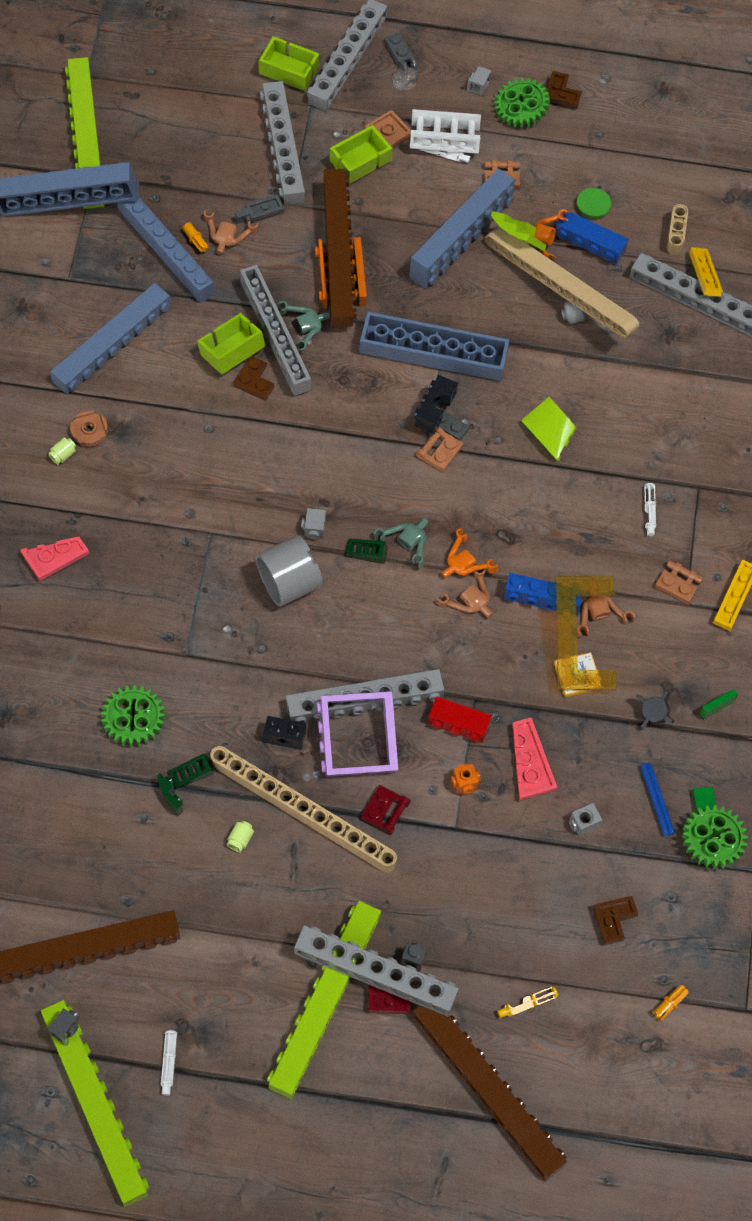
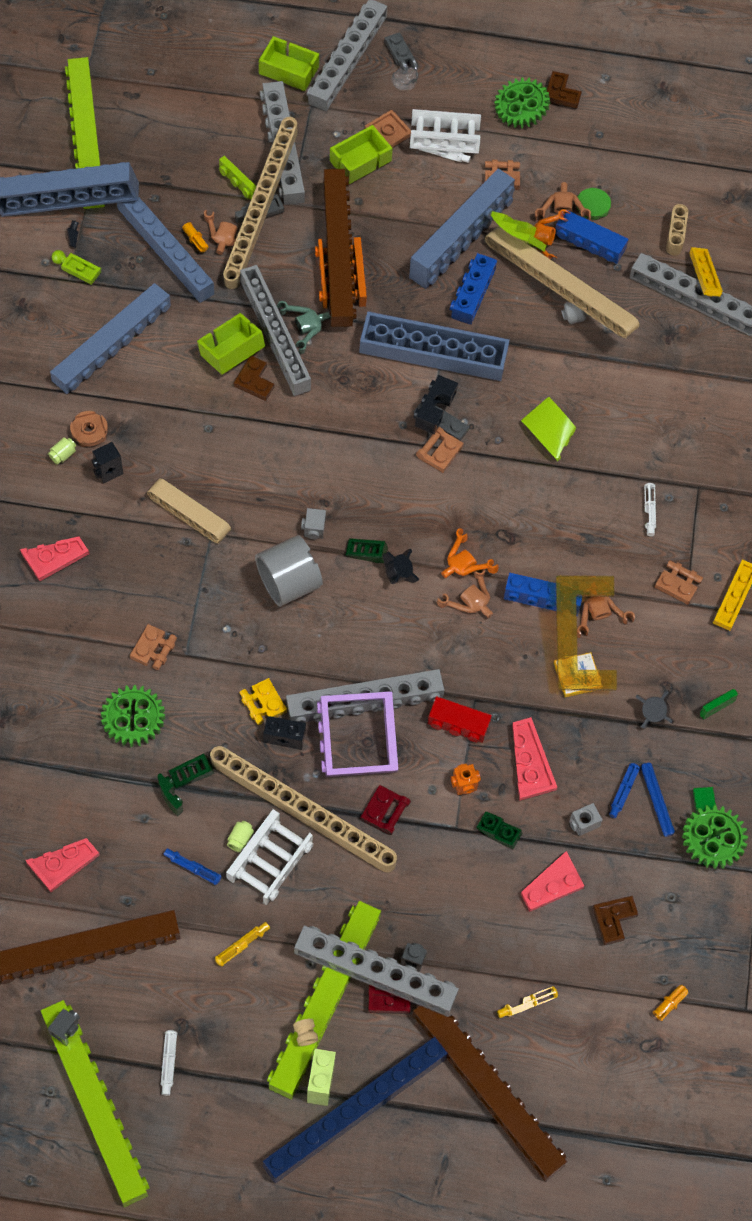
sand green piece [374,518,429,568] -> none
light grey brick [467,66,491,96] -> none
none -> coral wing [25,838,100,892]
none -> lime plate [52,250,101,285]
none -> black bar [66,220,79,248]
none -> black brick [91,442,123,484]
none -> nougat plate [130,624,177,670]
none -> tan beam [147,478,231,544]
none -> blue piece [164,848,221,885]
none -> yellow piece [215,922,270,967]
none -> lime plate [219,156,257,200]
none -> tan beam [223,117,298,289]
none -> white fence [226,810,314,905]
none -> yellow plate [240,678,287,725]
none -> dark blue brick [263,1037,448,1184]
none -> tan wheel [293,1019,318,1046]
none -> yellowish green brick [307,1049,336,1106]
none -> black piece [383,549,419,585]
none -> blue brick [450,253,497,325]
none -> dark green slope [476,811,523,849]
none -> coral wing [521,851,584,912]
none -> nougat piece [535,182,591,220]
none -> blue piece [609,763,640,818]

